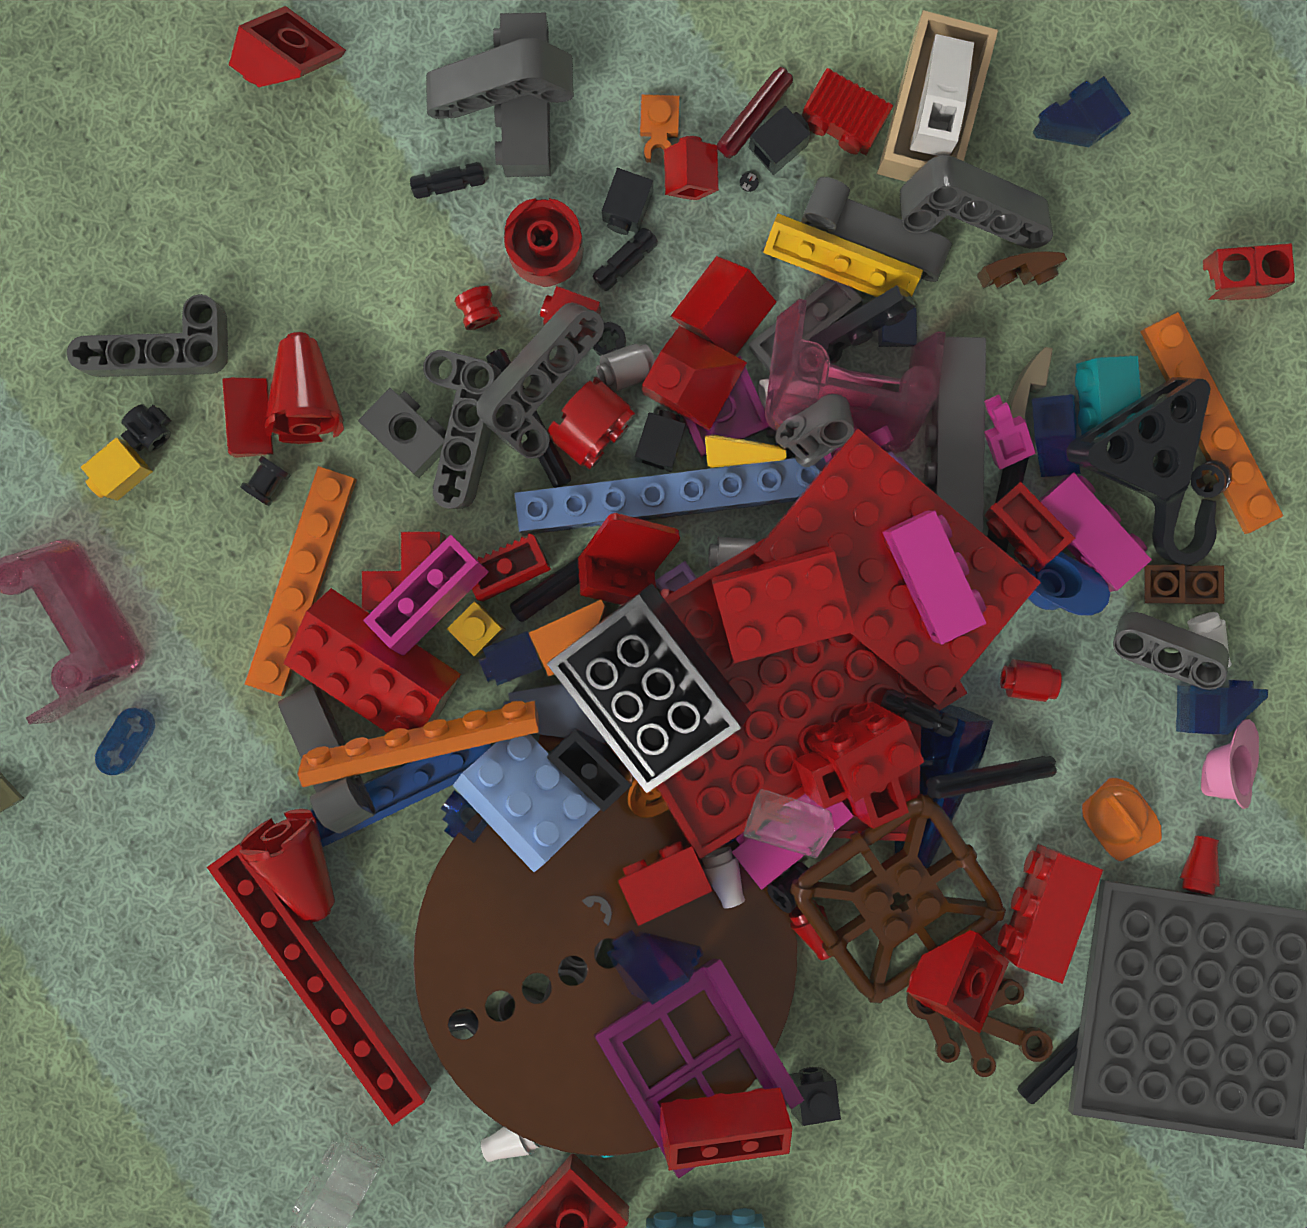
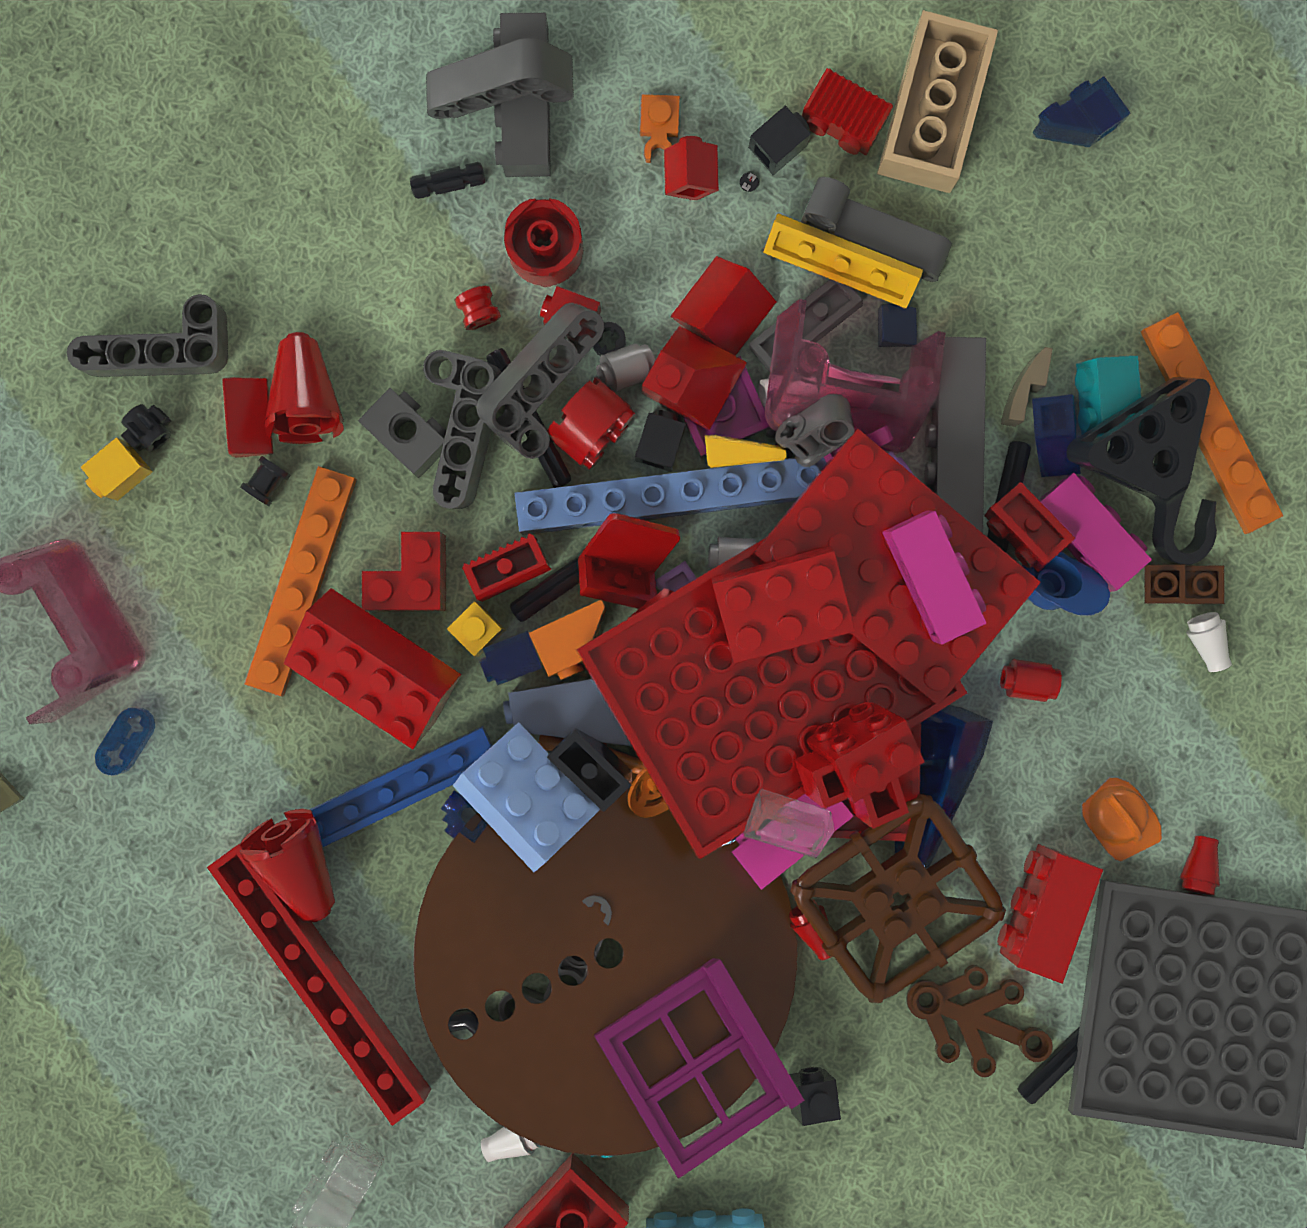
red slope [229,6,346,87] -> none
dark grey beam [278,683,376,834] -> none
orange plate [297,701,539,787] -> none
dark pink brick [363,535,489,656] -> none
black slope [547,583,751,793] -> none
black axle [592,228,658,291] -> none
black brick [602,168,653,235] -> none
clear blue wedge [607,929,704,1005] -> none
red brick [618,840,712,926] -> none
red brick [660,1087,793,1171] -> none
white cone [701,847,745,909] -> none
dark red axle [717,67,793,159] -> none
black bush [767,861,808,913] -> none
black plate [807,285,916,364] -> none
black axle [881,689,958,737] -> none
dark grey beam [899,155,1053,249] -> none
red slope [906,930,1010,1033] -> none
white slope [910,34,974,156] -> none
black axle [926,756,1057,799] -> none
reddish brown slope [977,251,1067,289] -> none
dark pink plate [984,394,1036,470] -> none
dark grey beam [1113,612,1229,690] -> none
clear blue slope [1176,680,1268,735] -> none
black bush [1191,460,1231,498] -> none
bright pink piece [1201,719,1259,809] -> none
red piece [1203,243,1295,301] -> none

